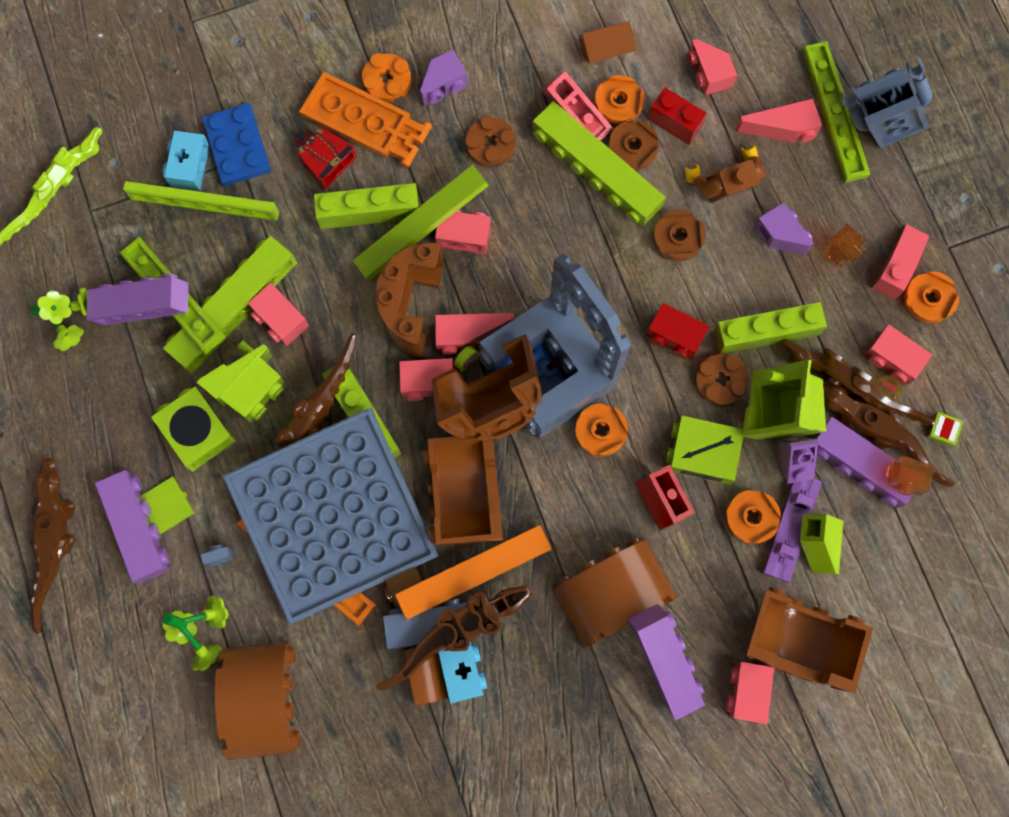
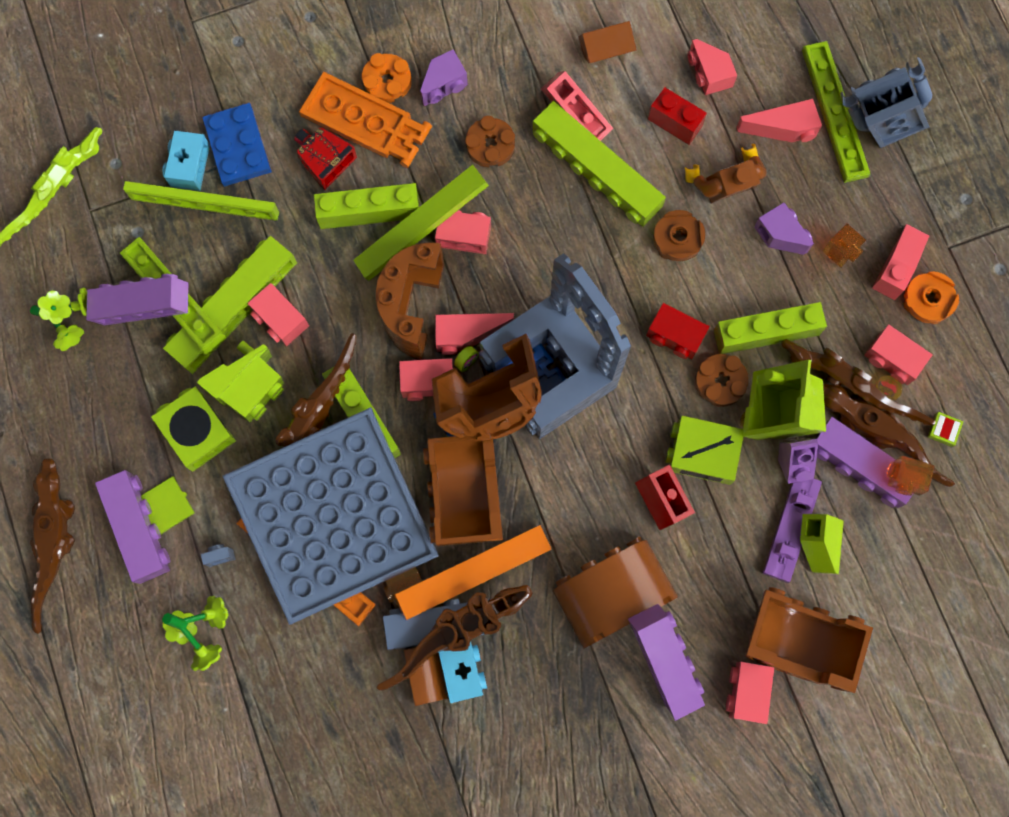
dark orange cylinder [215,642,300,760] -> none
orange plate [575,403,628,457] -> none
orange plate [595,75,645,125] -> none
dark orange plate [609,121,659,172] -> none
orange plate [725,490,781,544] -> none

